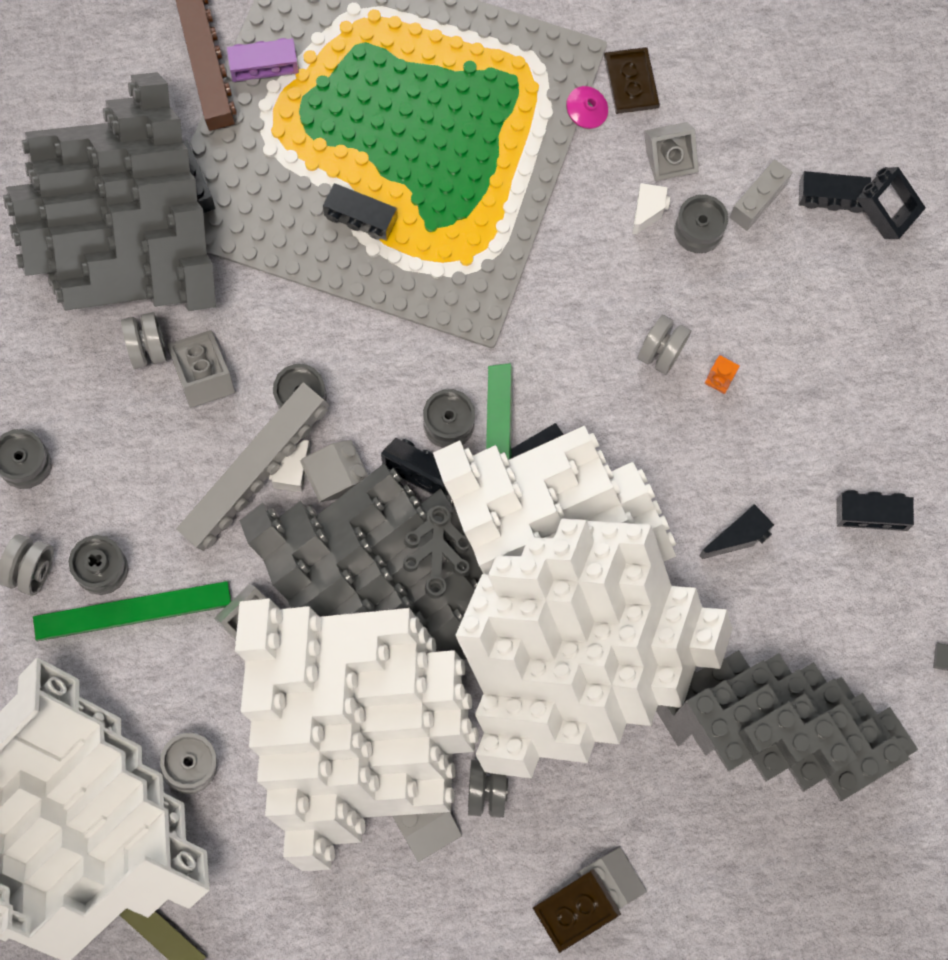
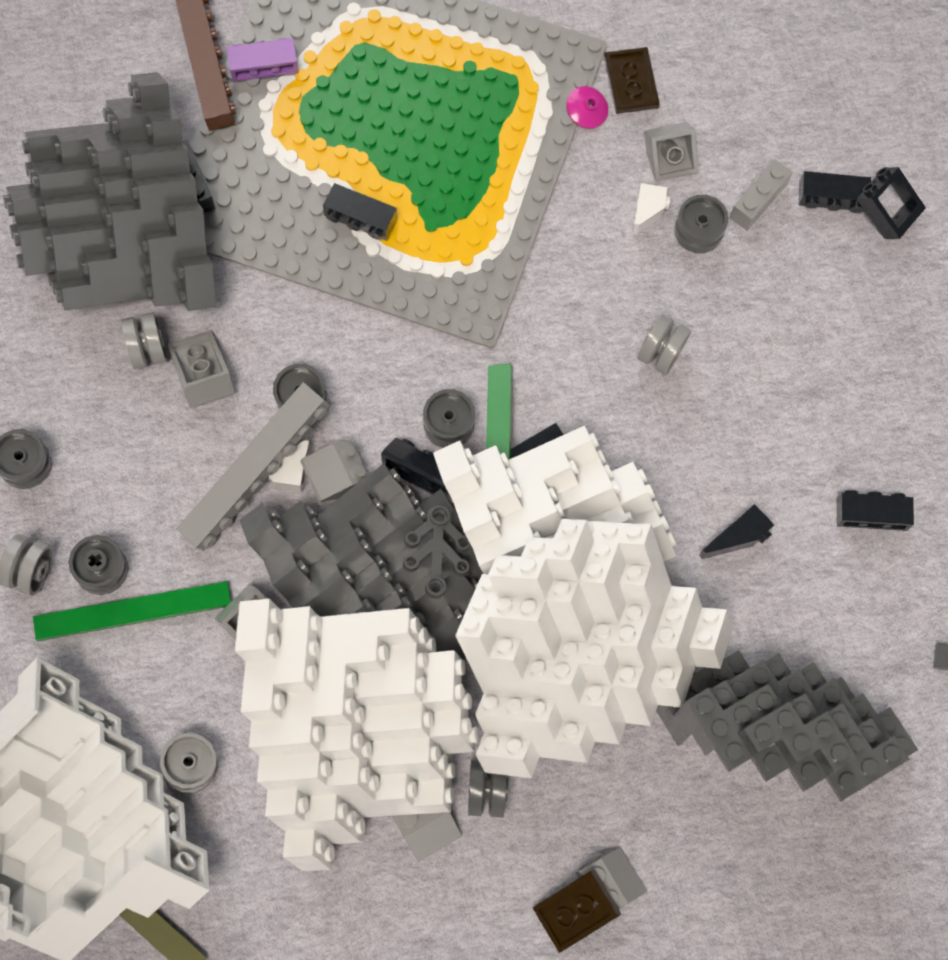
orange brick [704,355,740,394] -> none

